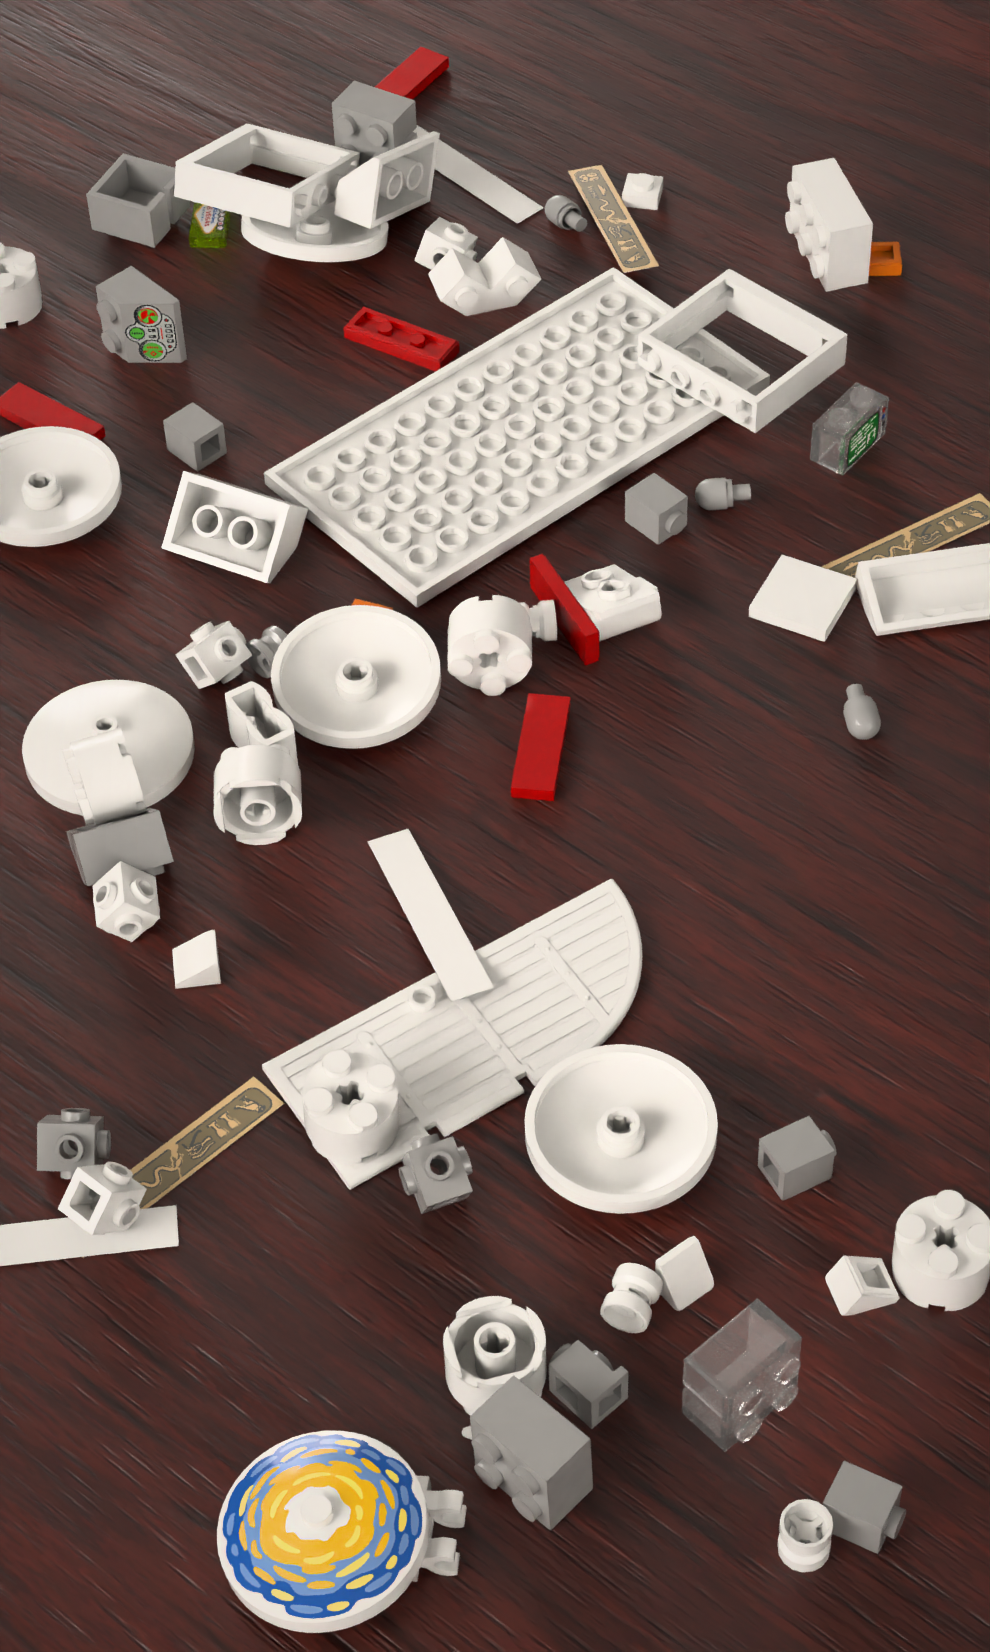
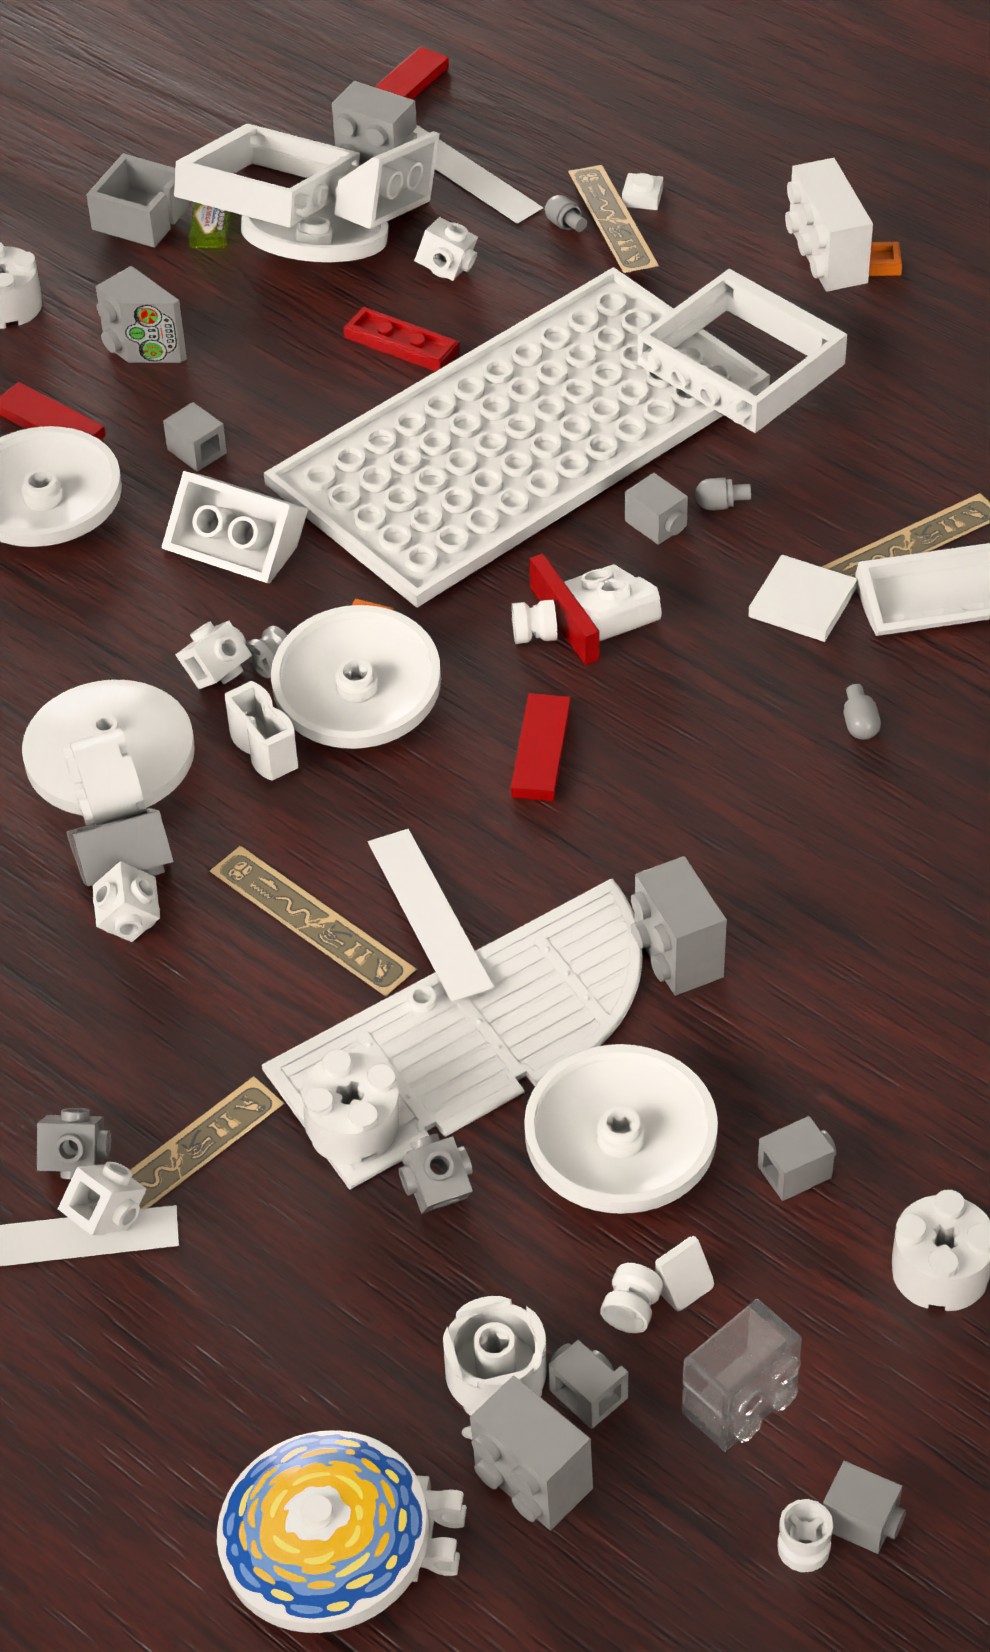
white slope [172,930,221,989] -> none
white brick [214,744,302,845] -> none
white brick [428,237,541,316] -> none
white brick [448,595,532,696] -> none
clear brick [810,382,889,475] -> none
white slope [825,1255,900,1316] -> none
none -> sticker [209,846,417,996]
none -> light grey brick [630,856,727,996]

